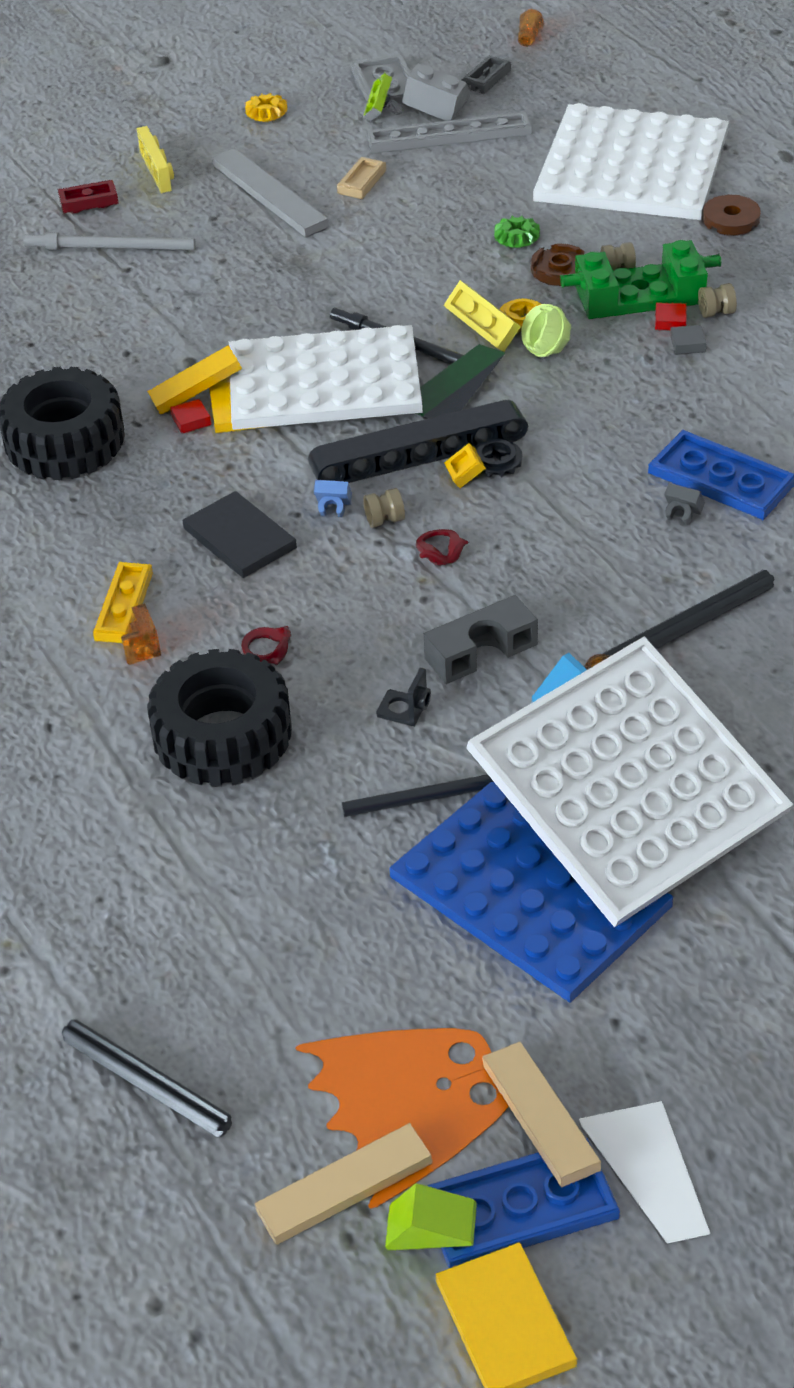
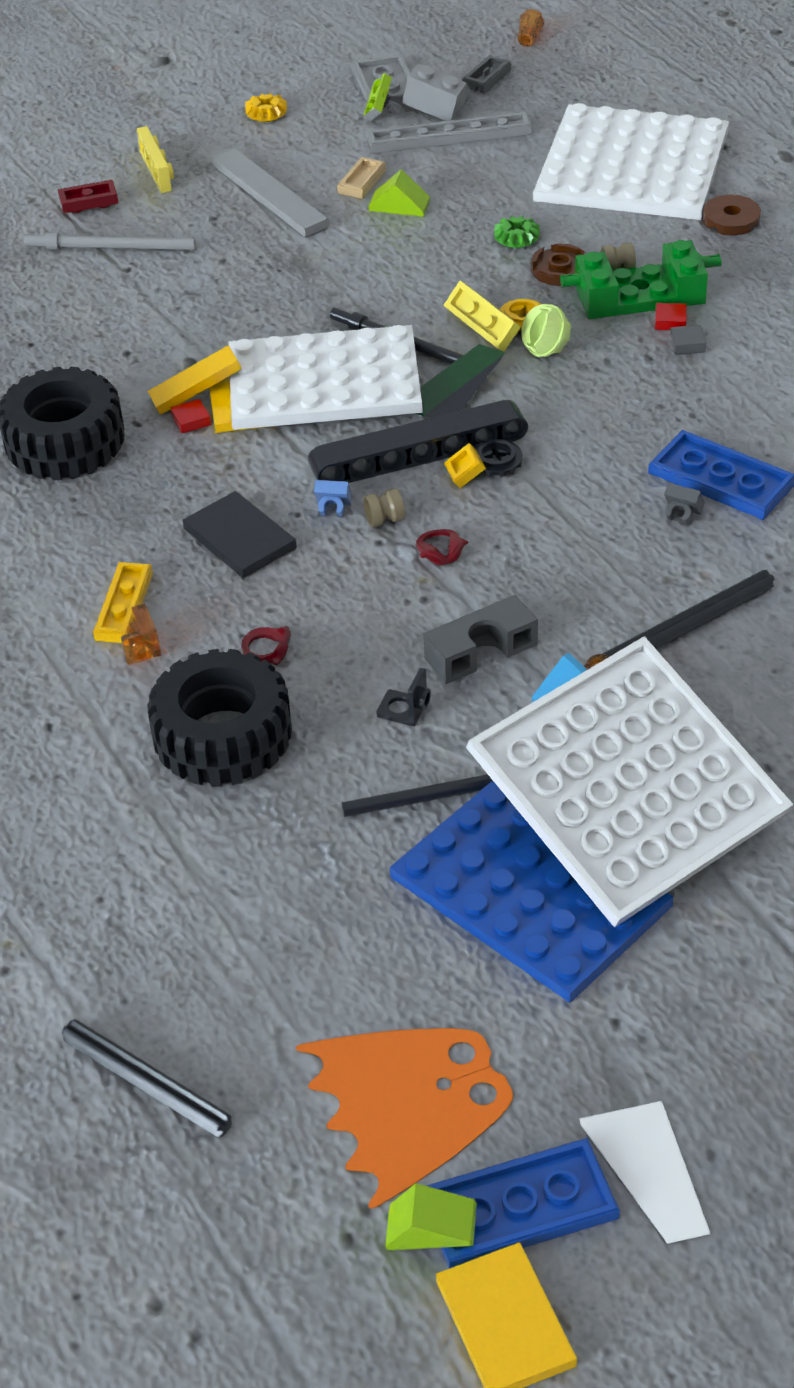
tan tile [255,1123,432,1245] -> none
tan tile [482,1041,601,1187] -> none
dark tan wheel [698,283,737,318] -> none
none -> lime slope [369,169,430,217]

